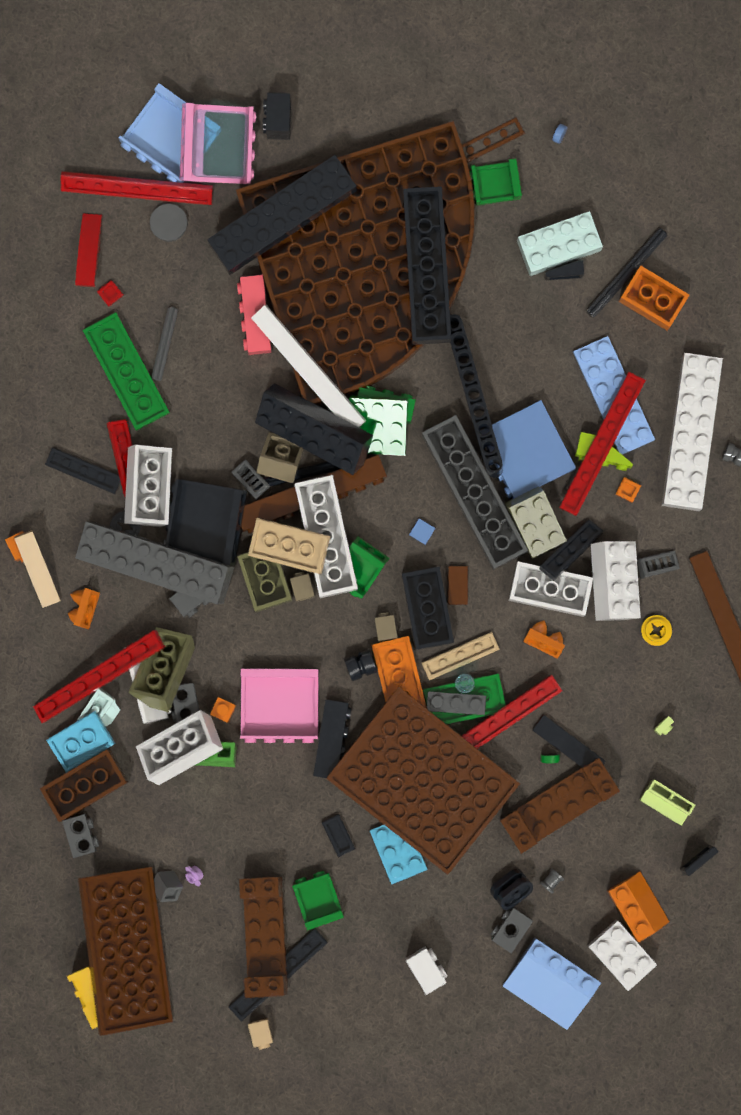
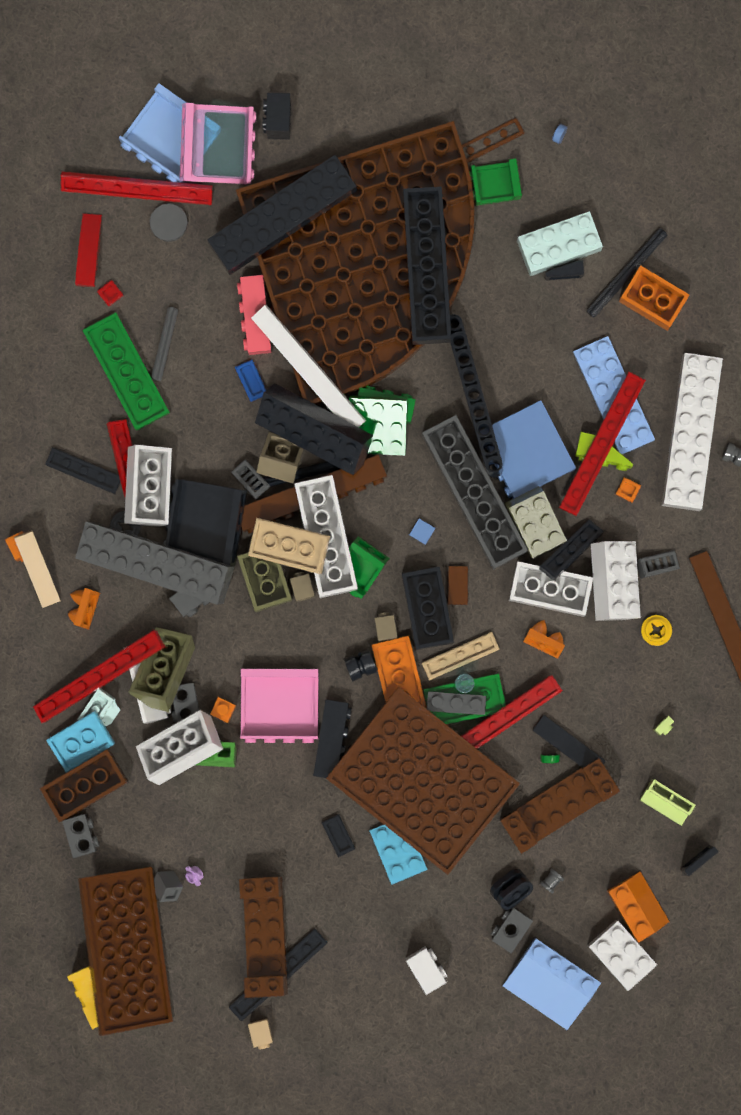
green panel [292,871,344,930] -> none
none -> blue tile [235,360,266,402]

